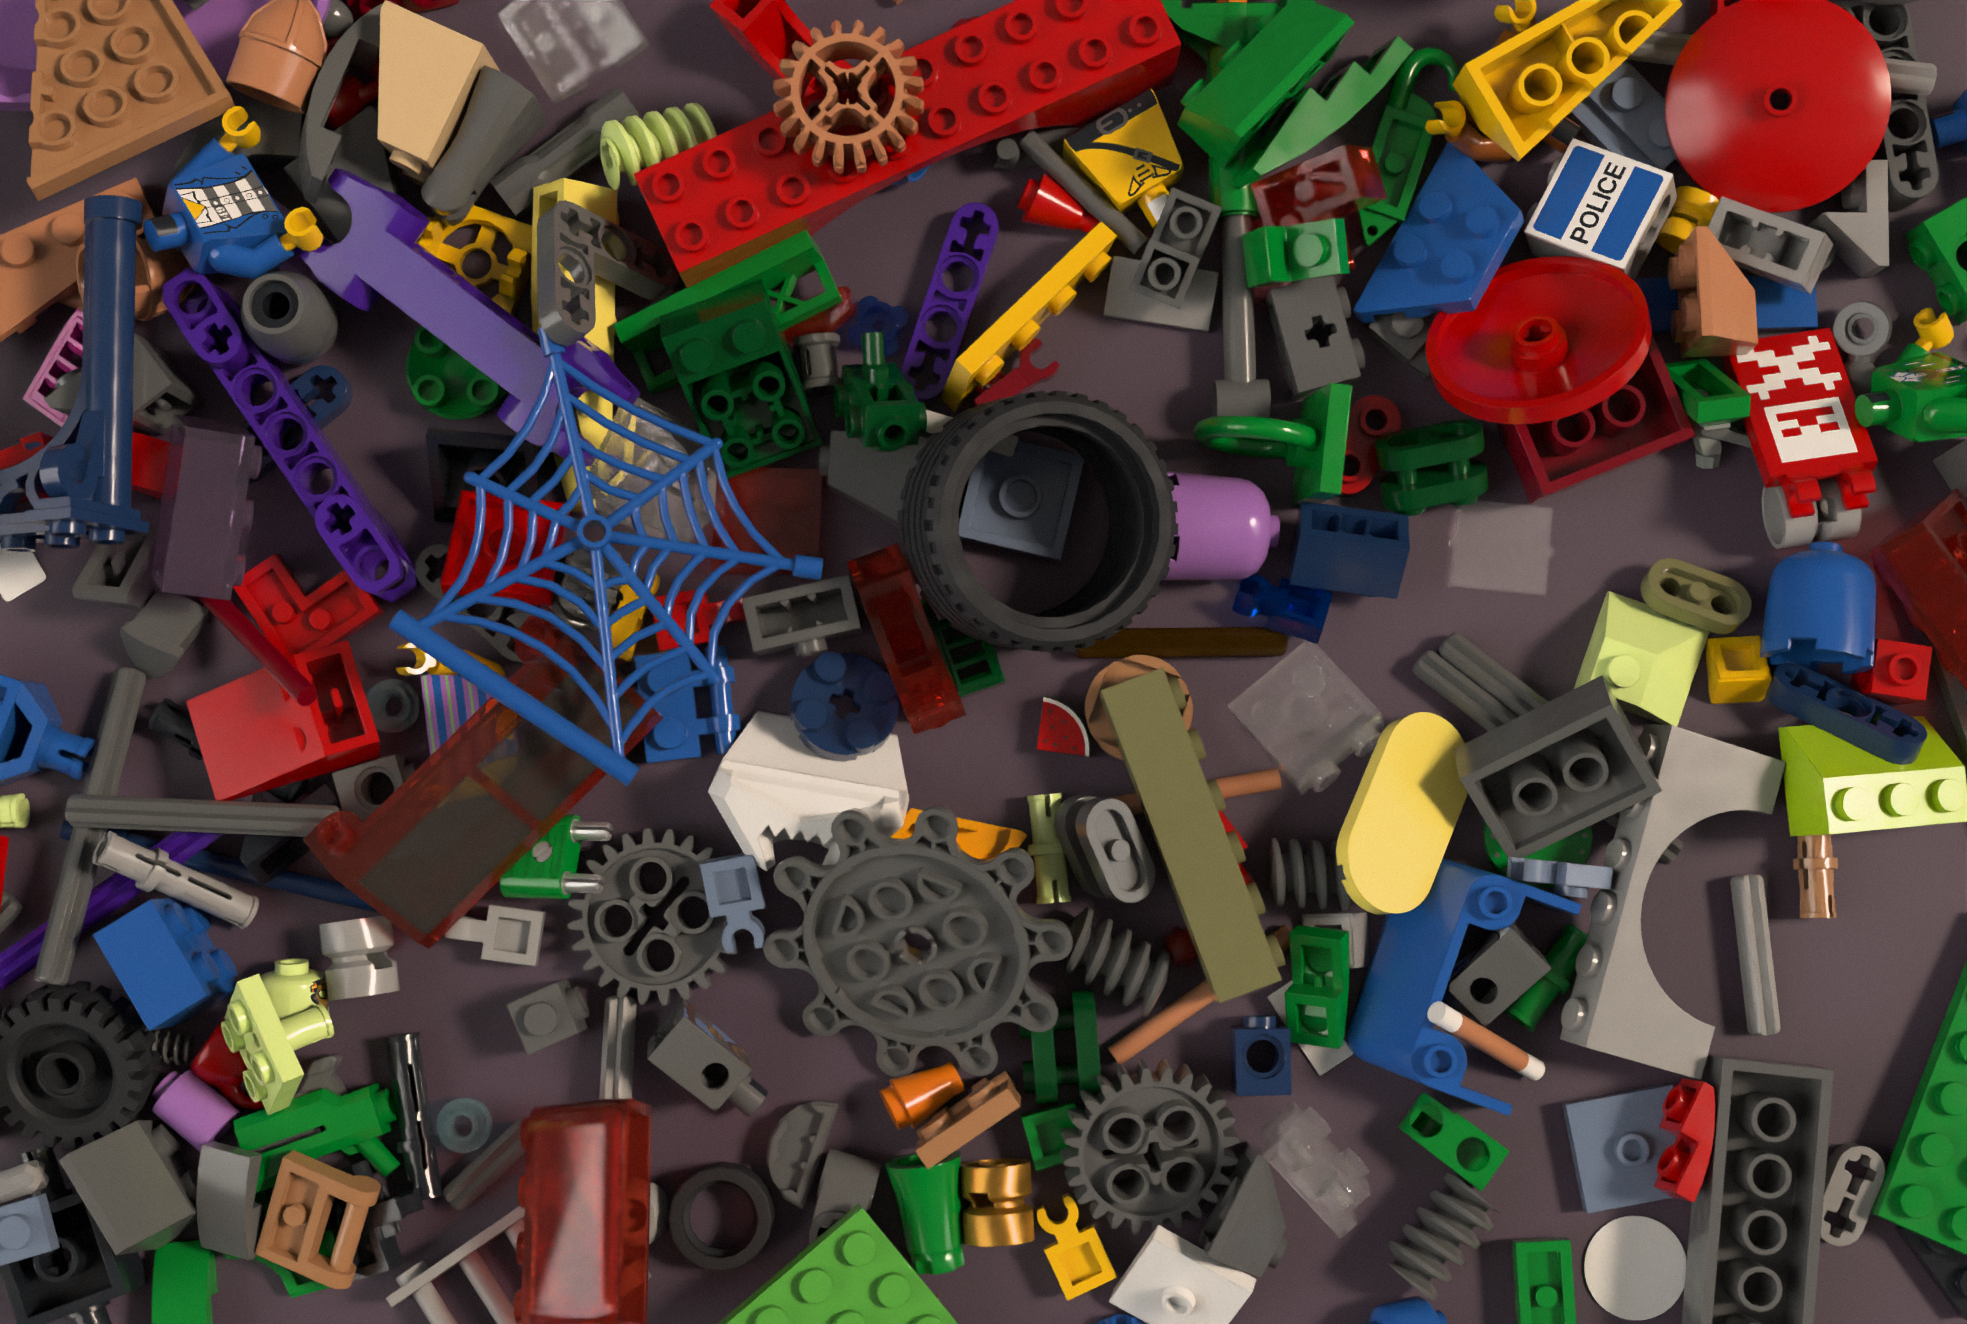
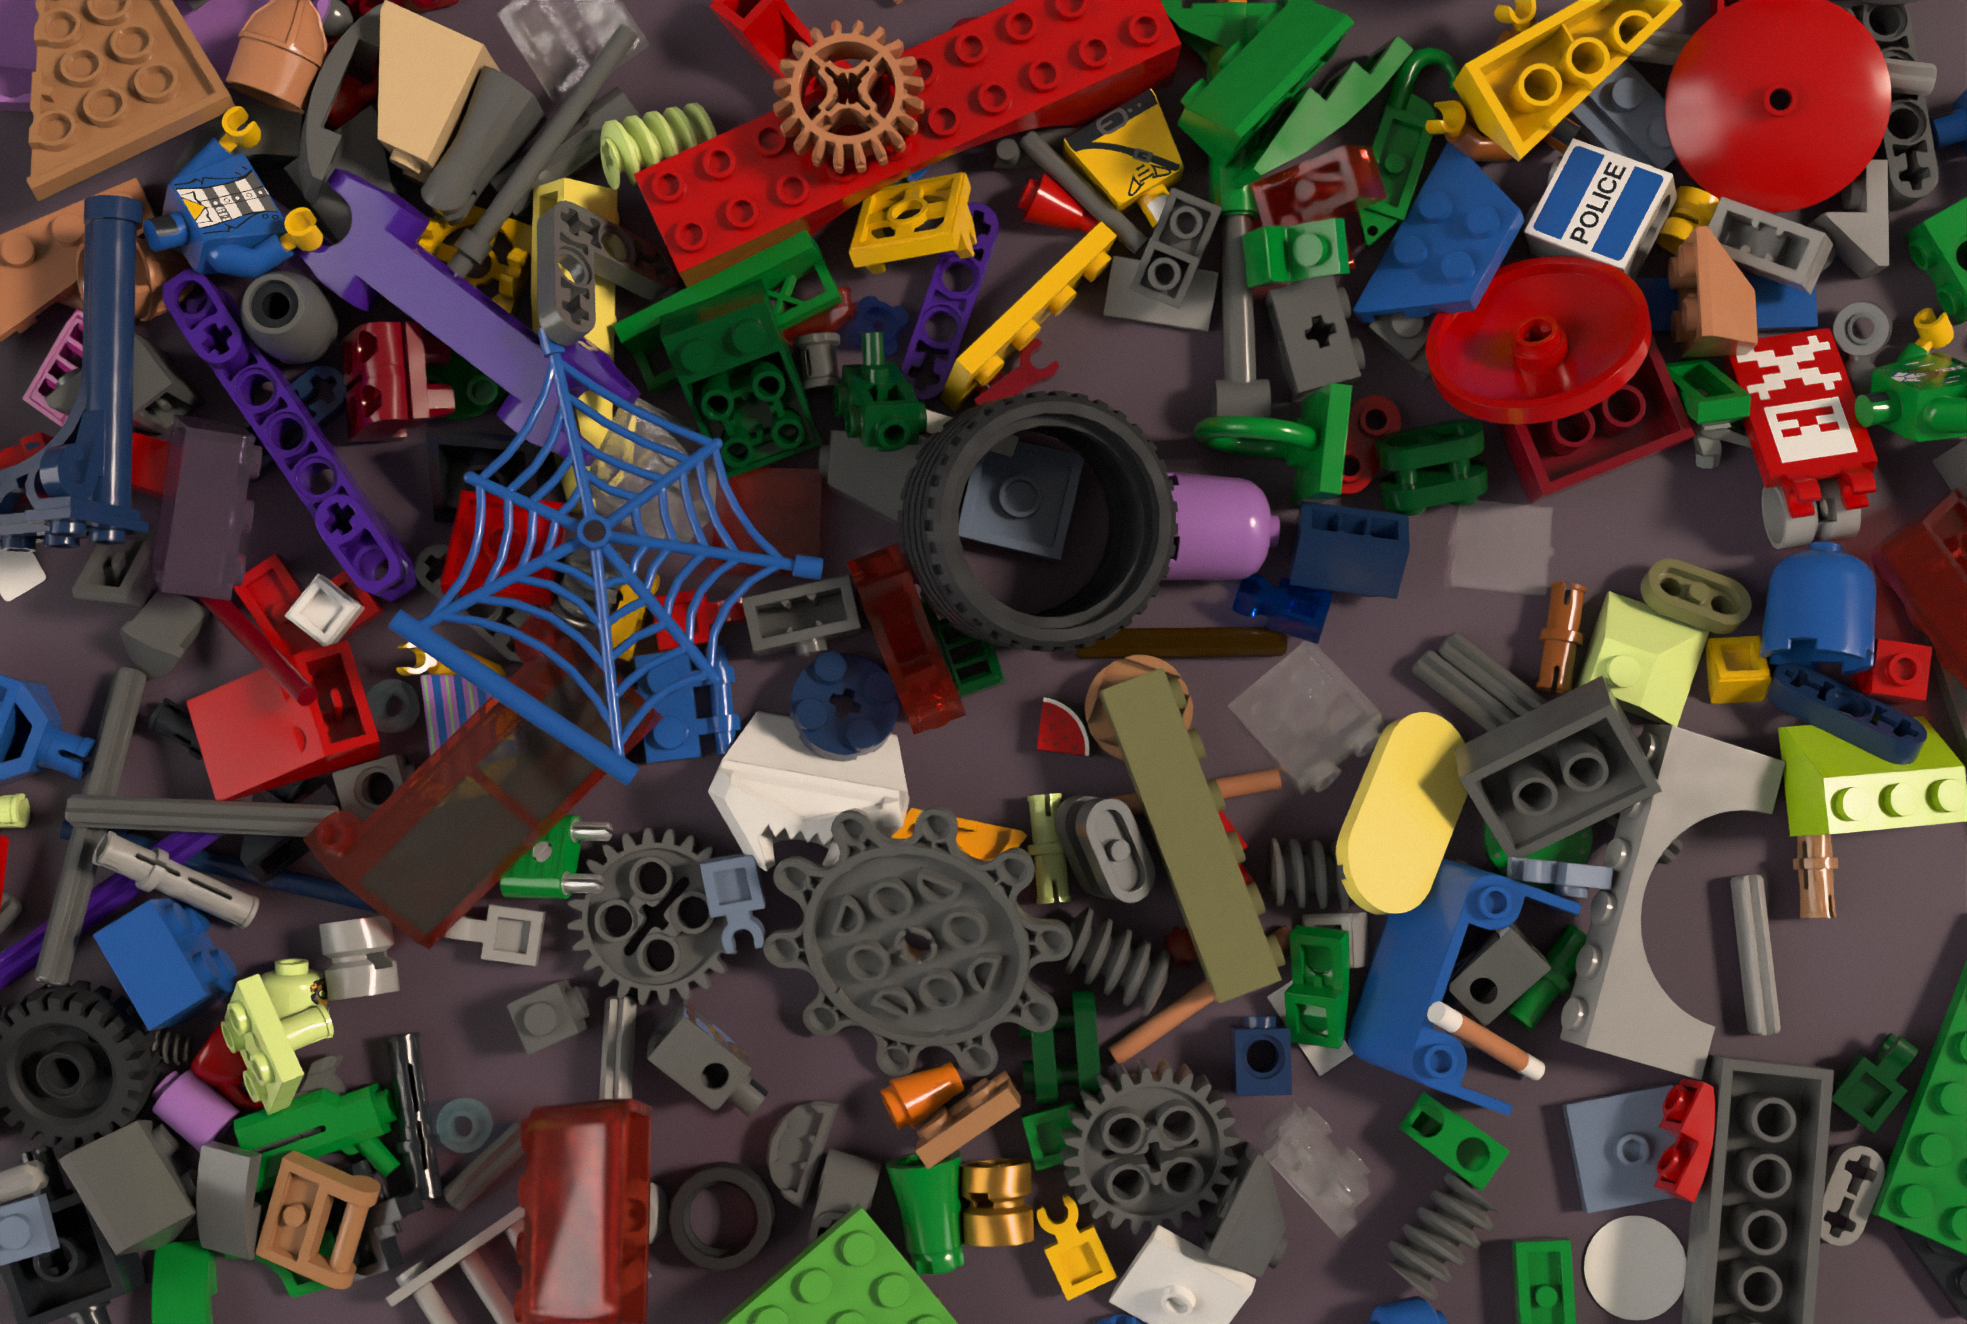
none -> white tile [285,573,365,646]
none -> dark red hips [341,321,455,442]
none -> dark grey bar [447,23,638,278]
none -> yellow piece [849,172,977,274]
none -> dark orange pin [1536,582,1586,694]
none -> dark green plate [1832,1033,1919,1133]

